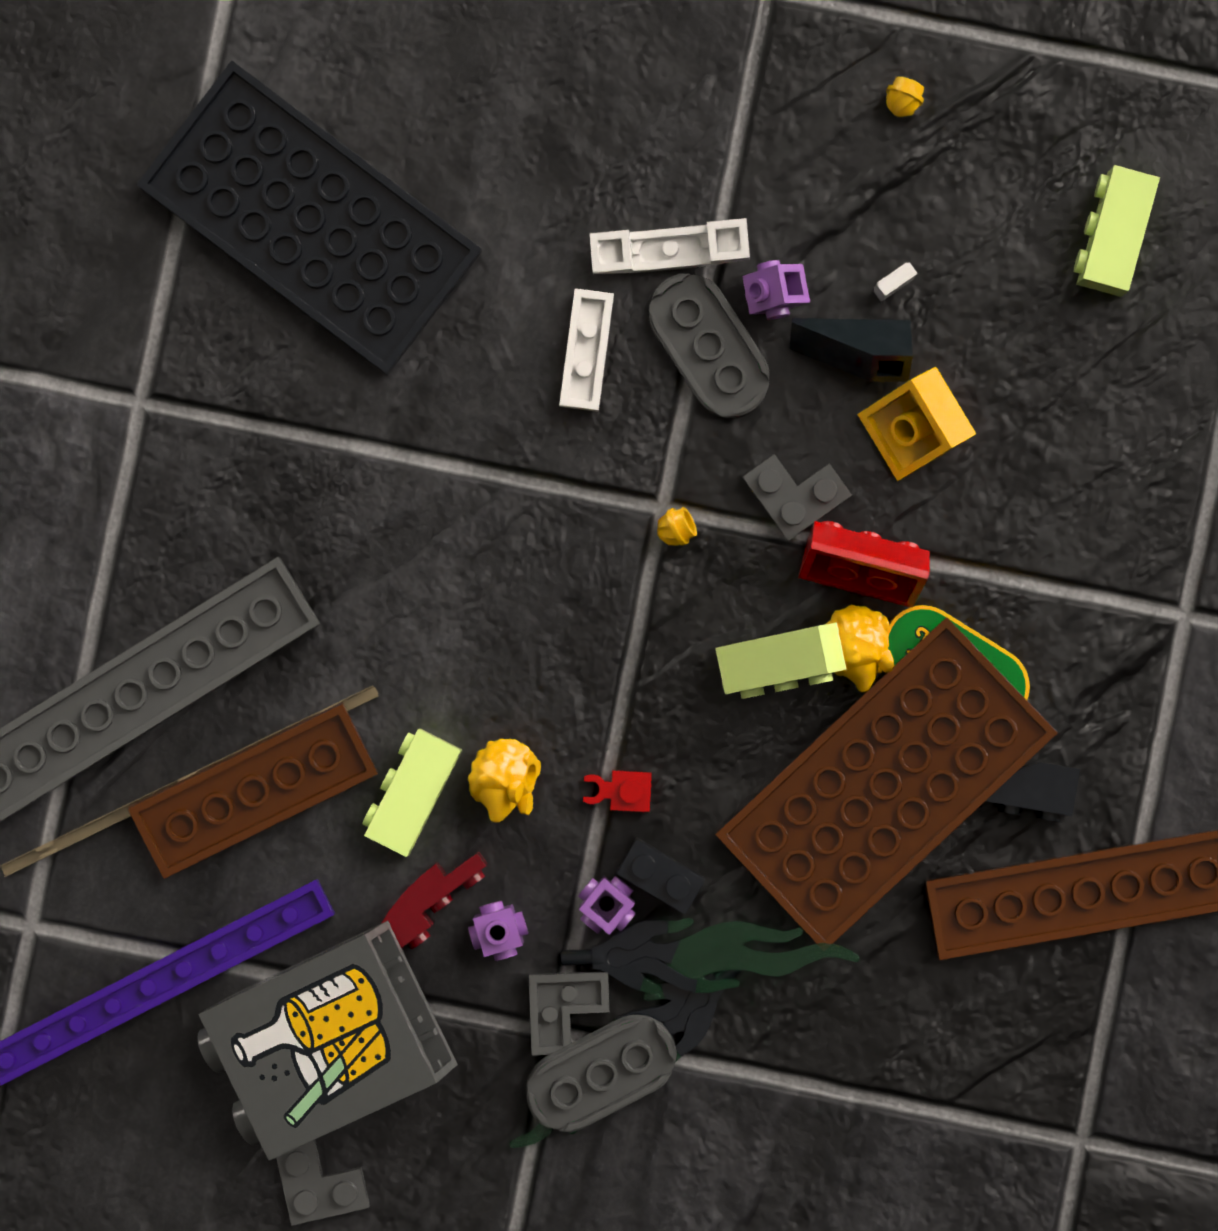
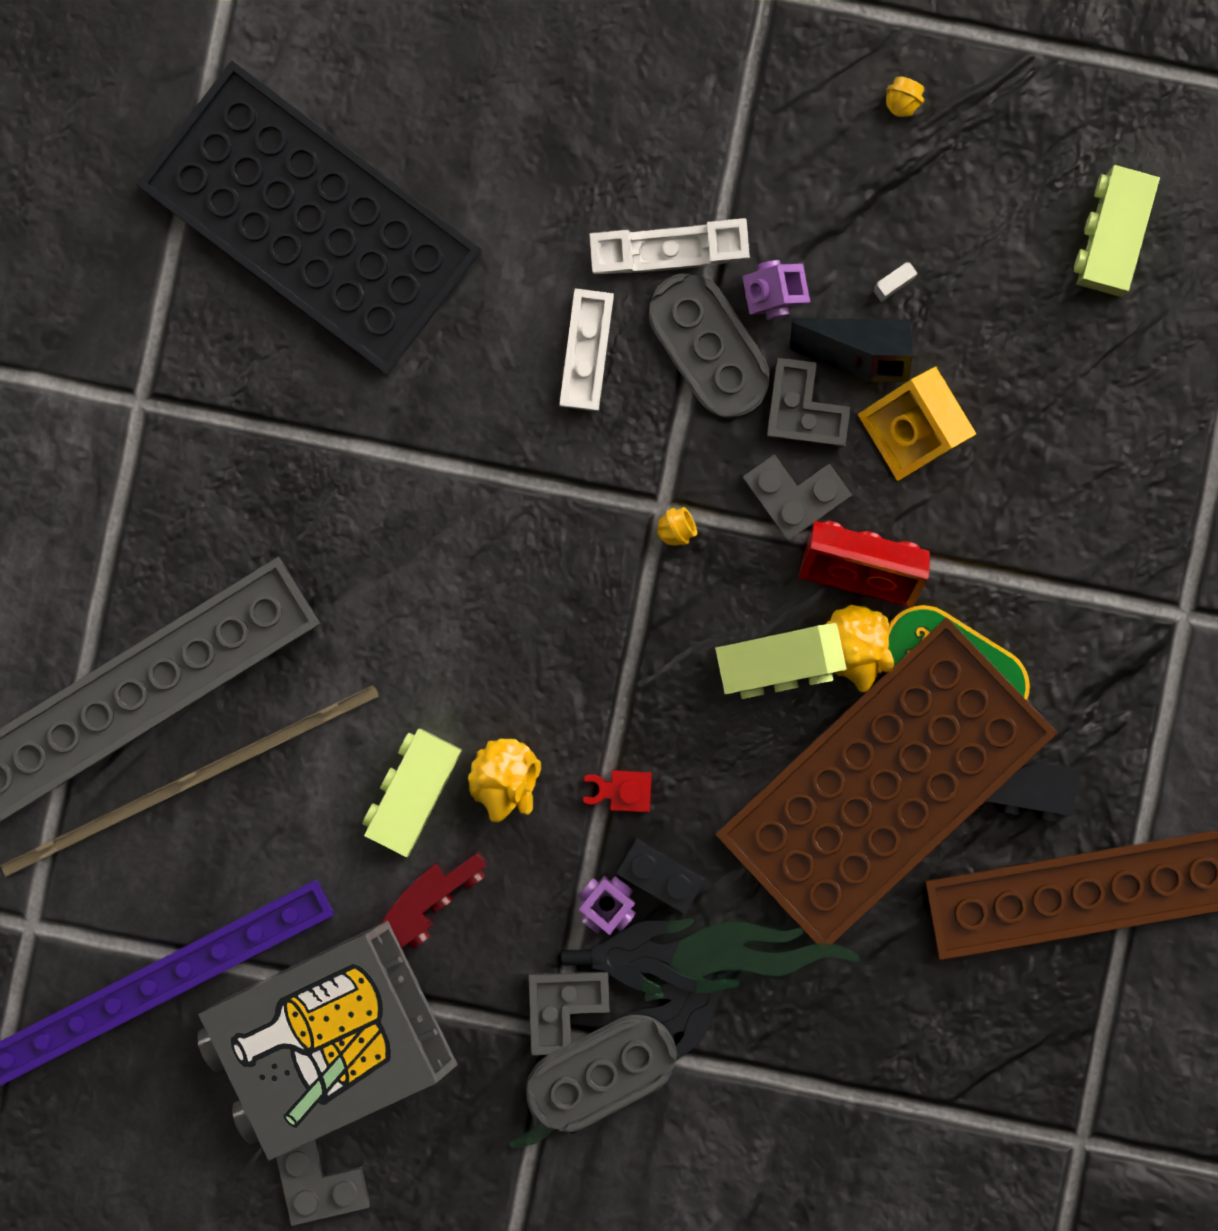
reddish brown plate [128,702,378,879] -> none
medium lavender brick [468,900,528,961] -> none
none -> dark grey plate [767,358,850,447]

